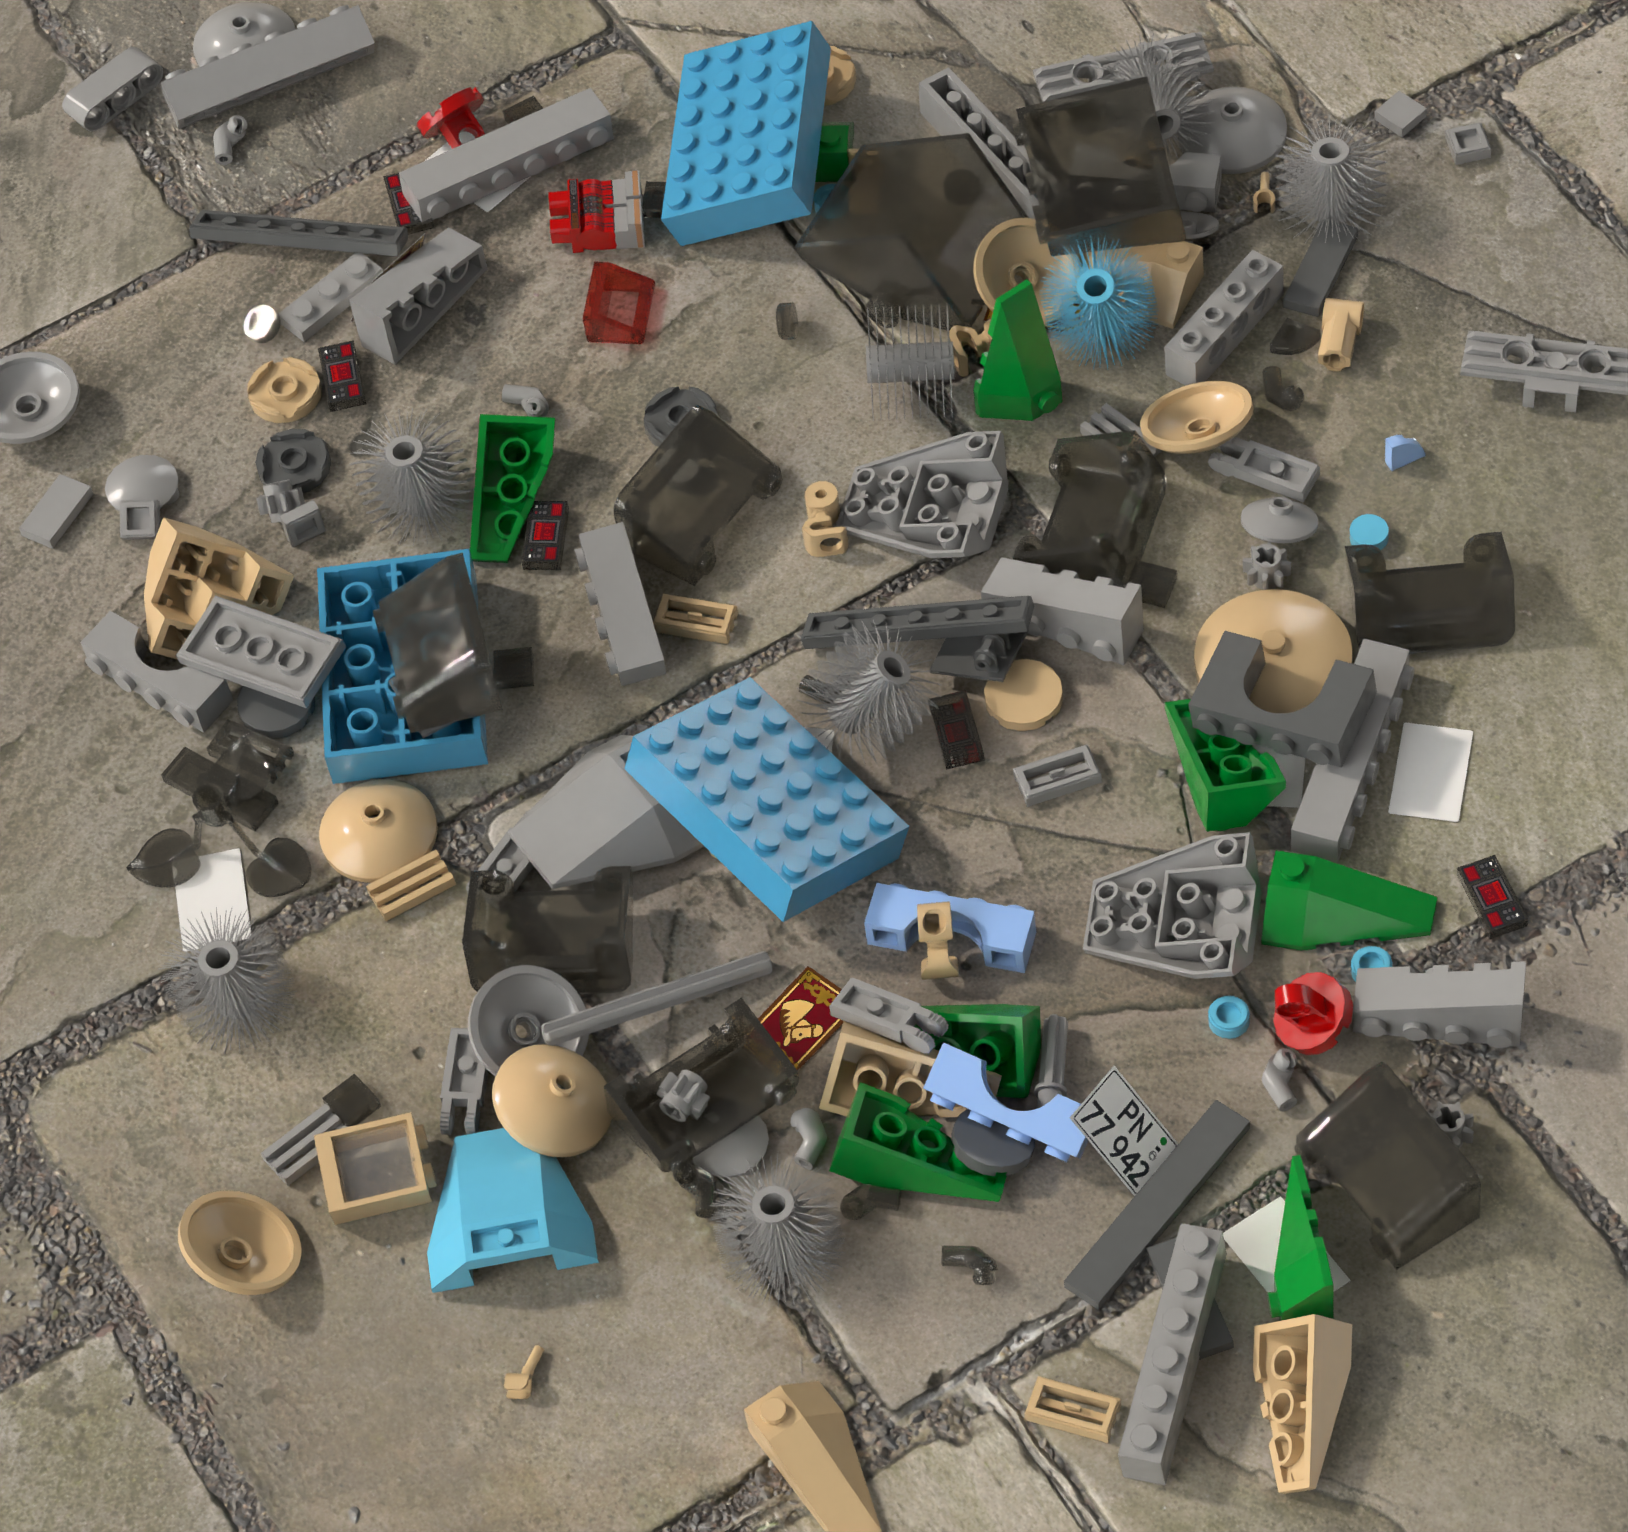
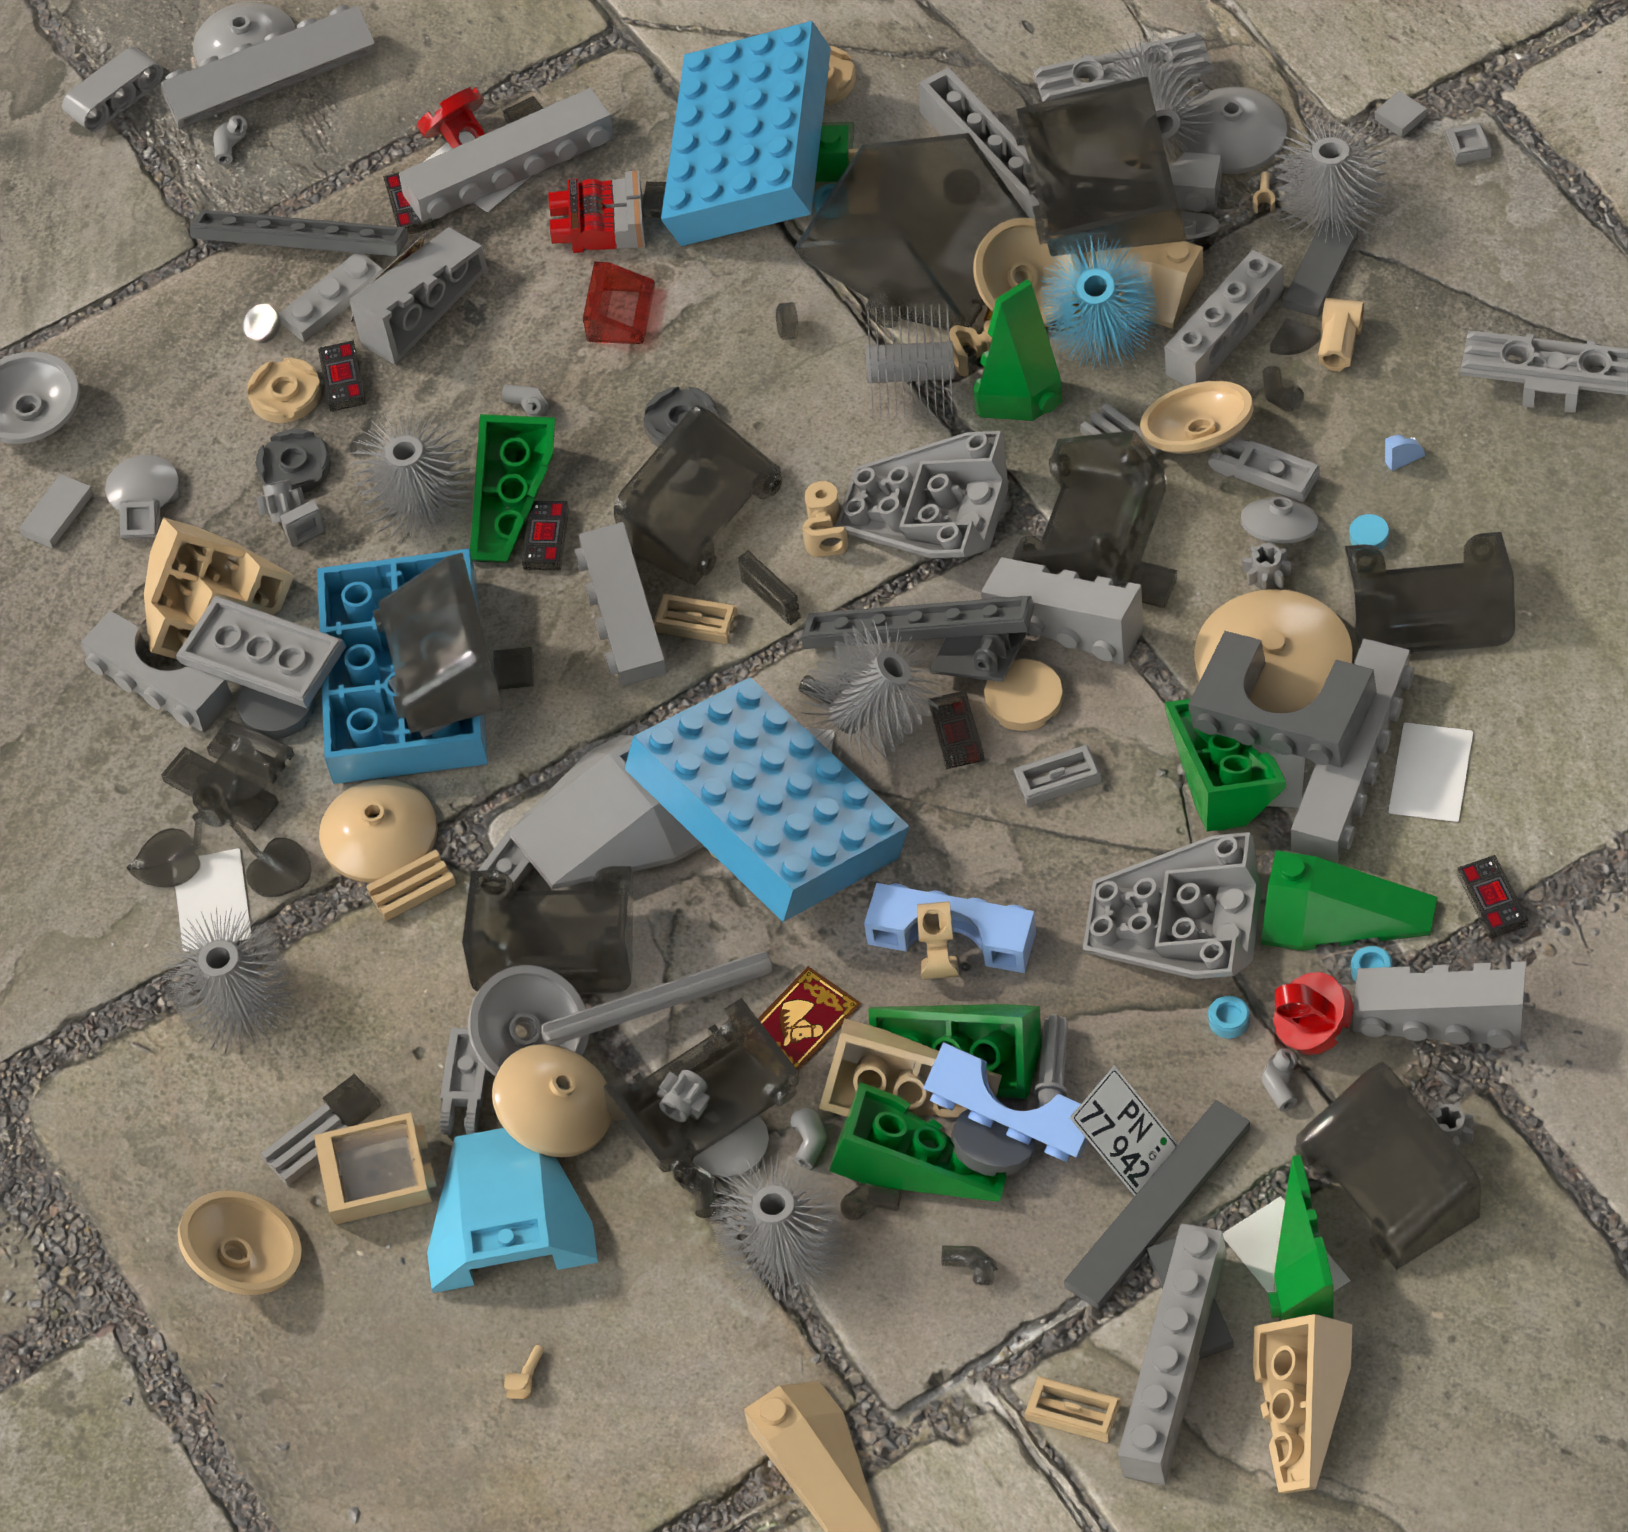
light grey hinge [829,977,949,1054] -> none
none -> clear smoke tile [738,550,801,625]

